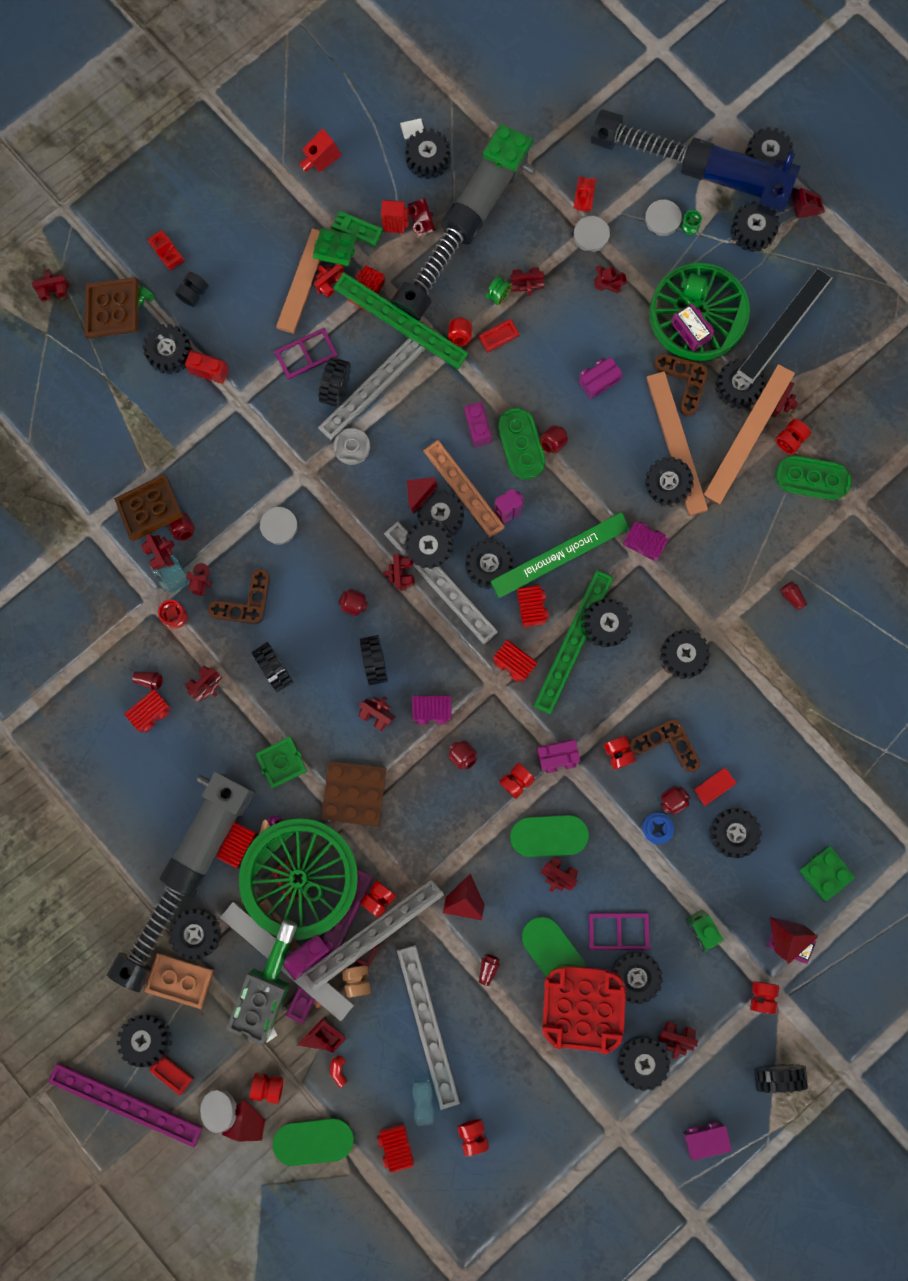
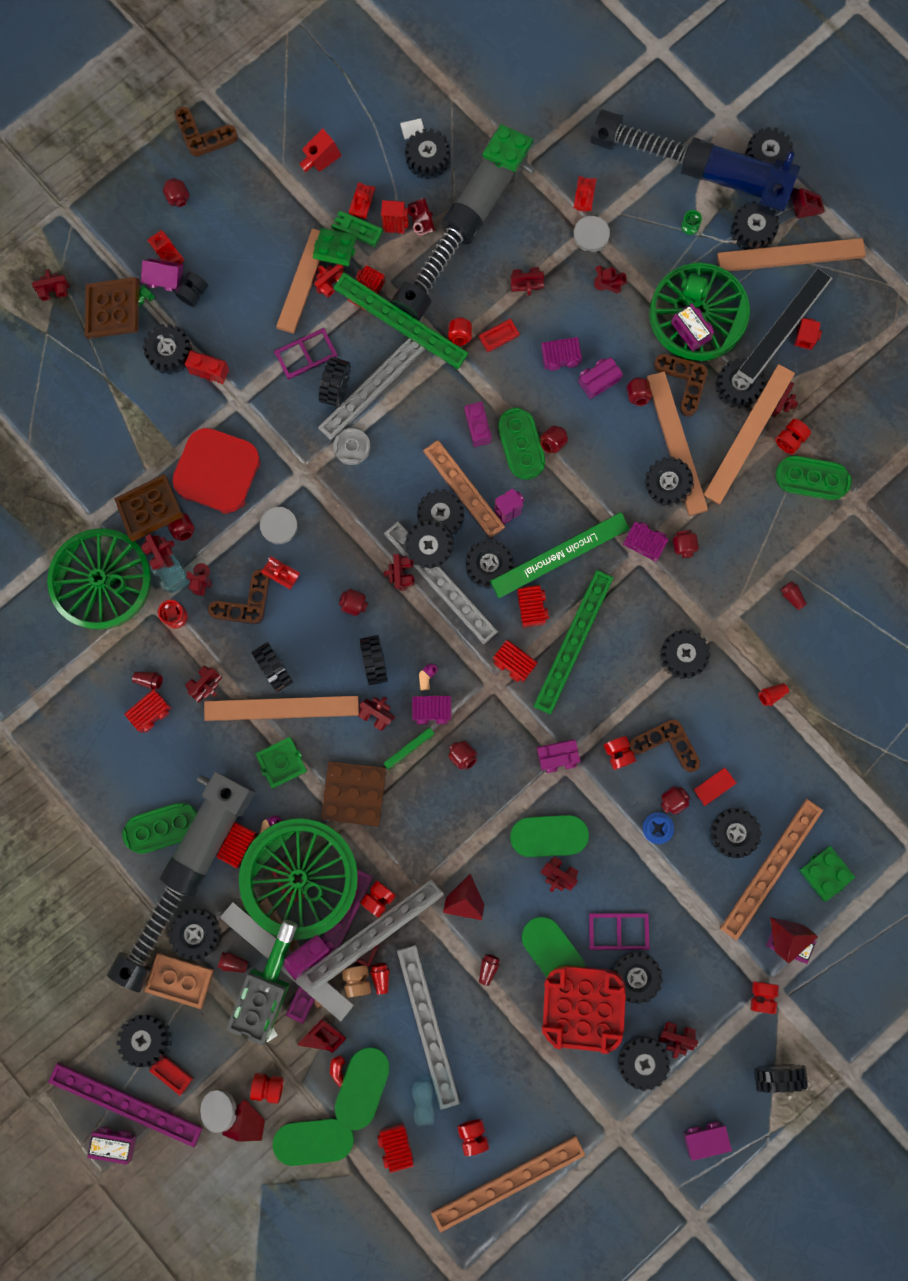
dark red slope [407,477,438,514] -> none
green wheel [485,276,512,306] -> none
red wheel [498,762,535,799] -> none
black wheel [581,598,633,648] -> none
light grey tile [645,200,682,236] -> none
green torso [685,910,723,953] -> none
none -> green piece [47,528,151,630]
none -> brick [87,1127,137,1165]
none -> green tile [122,803,198,854]
none -> magenta brick [141,258,184,291]
none -> dark red head [163,178,190,208]
none -> red tile [172,428,261,514]
none -> reddish brown beam [175,107,238,157]
none -> nougat tile [204,696,359,721]
none -> dark red cone [217,952,248,973]
none -> red hips [261,556,300,590]
none -> green tile [334,1047,389,1130]
none -> red hips [349,182,376,219]
none -> red cone [370,963,389,994]
none -> green tile [384,728,435,770]
none -> arm [419,664,438,691]
none -> nougat tile [431,1135,586,1233]
none -> magenta brick [541,337,582,371]
none -> dark red head [626,377,652,406]
none -> dark red head [673,530,699,559]
none -> nougat tile [717,238,866,272]
none -> nougat tile [719,799,823,941]
none -> red cone [758,683,789,706]
none -> red brick [794,318,822,350]

